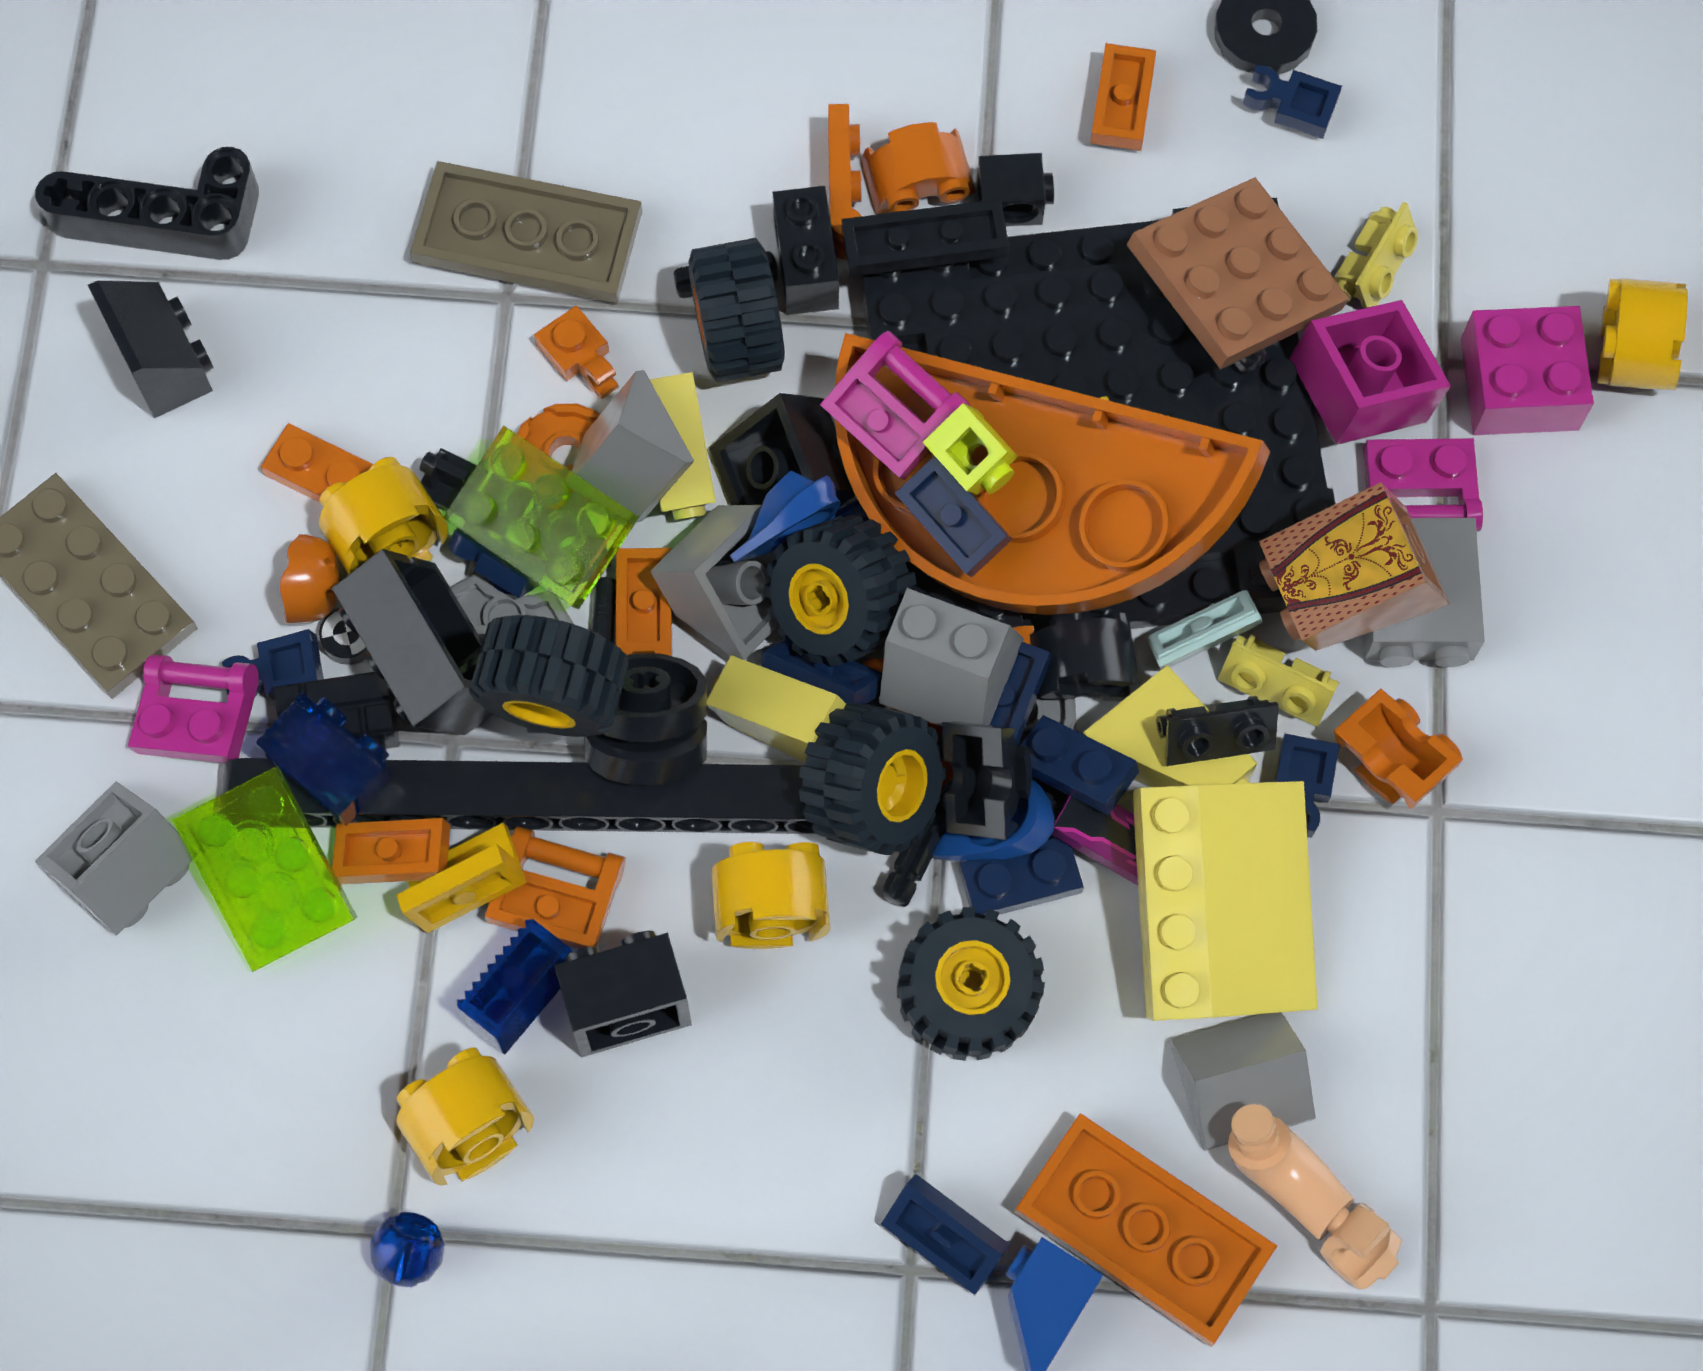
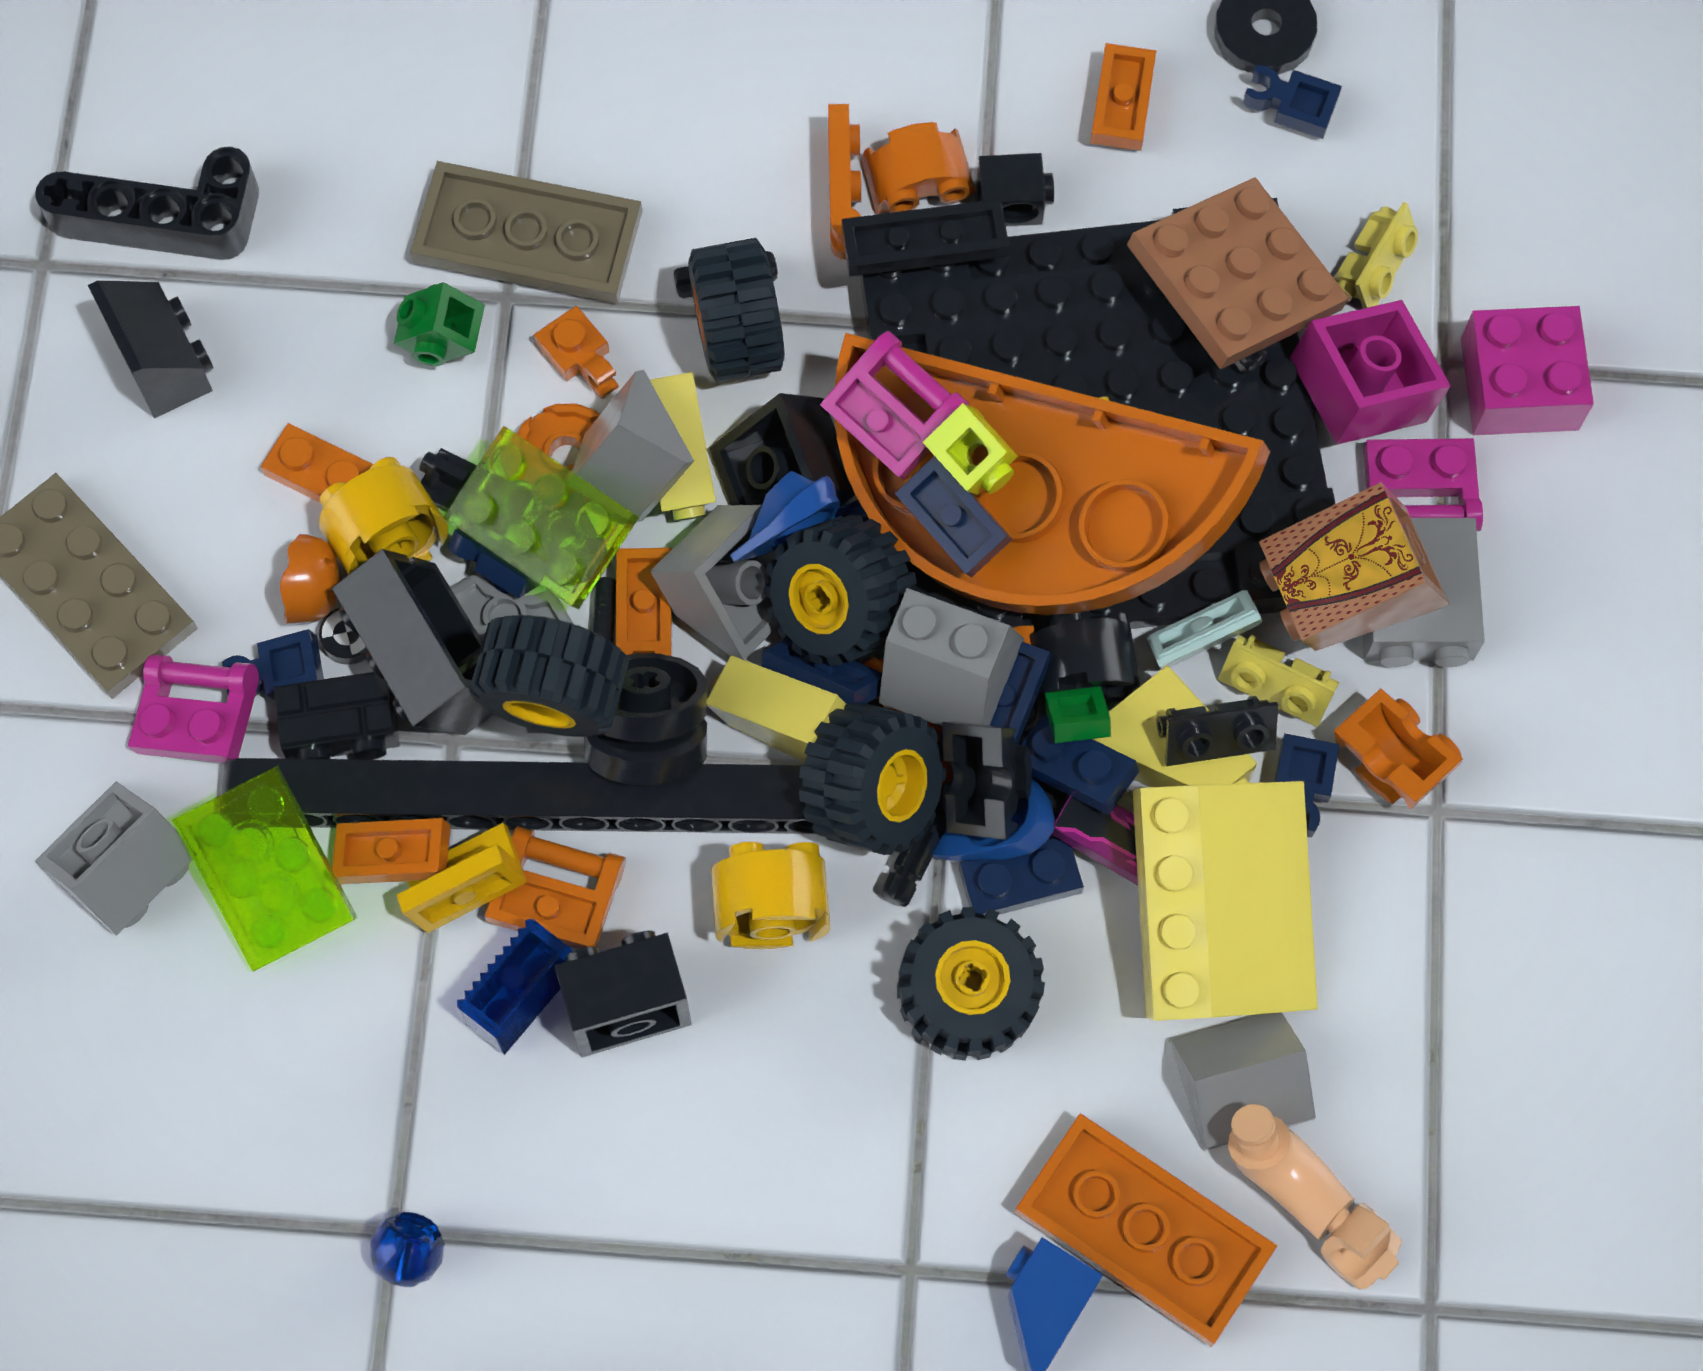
clear blue brick [256,693,393,826] -> none
yellow brick [396,1047,534,1185] -> none
black brick [772,186,839,315] -> none
dark blue plate [881,1174,1011,1295] -> none
yellow brick [1597,278,1688,391] -> none
none -> green brick [393,282,485,366]
none -> green tile [1045,686,1111,743]

